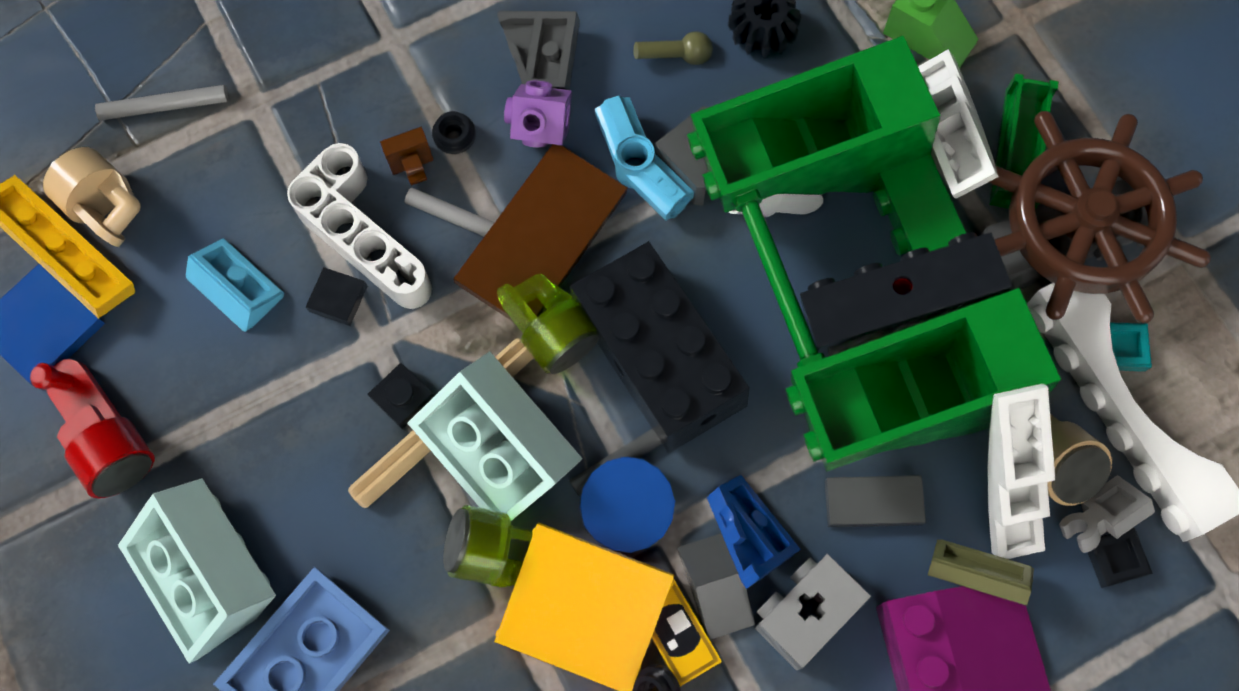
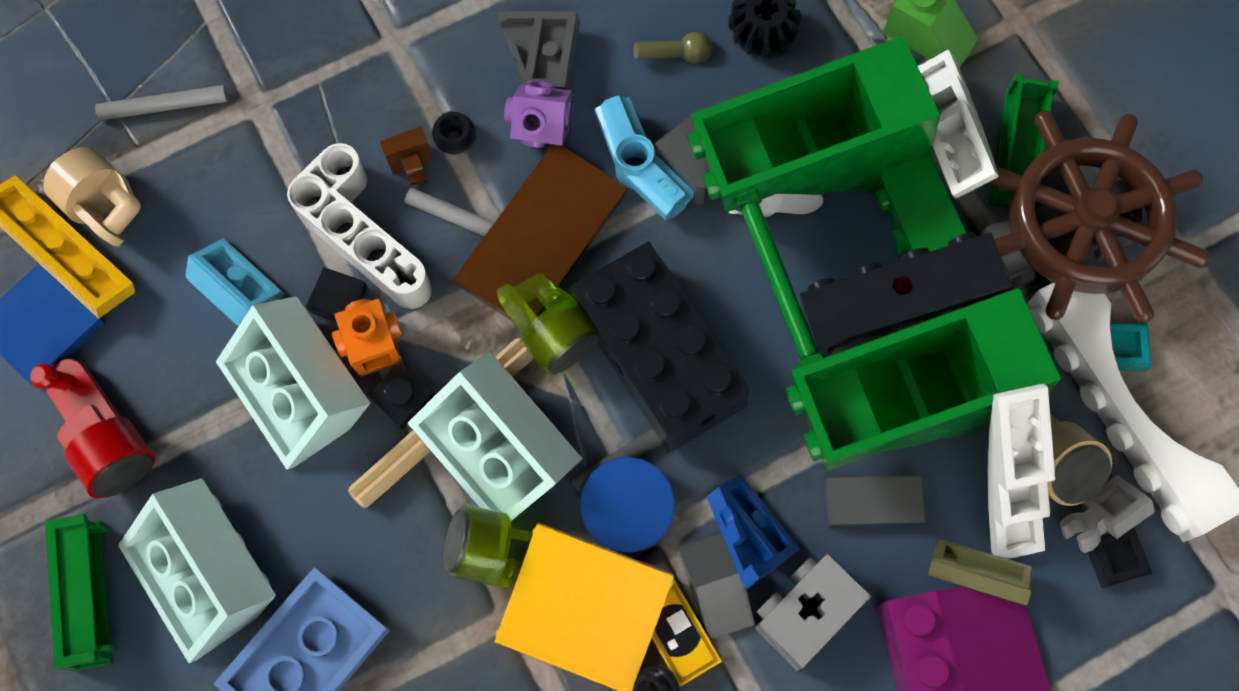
none -> green container [45,514,117,671]
none -> light aqua slope [216,296,370,470]
none -> orange brick [332,298,403,377]

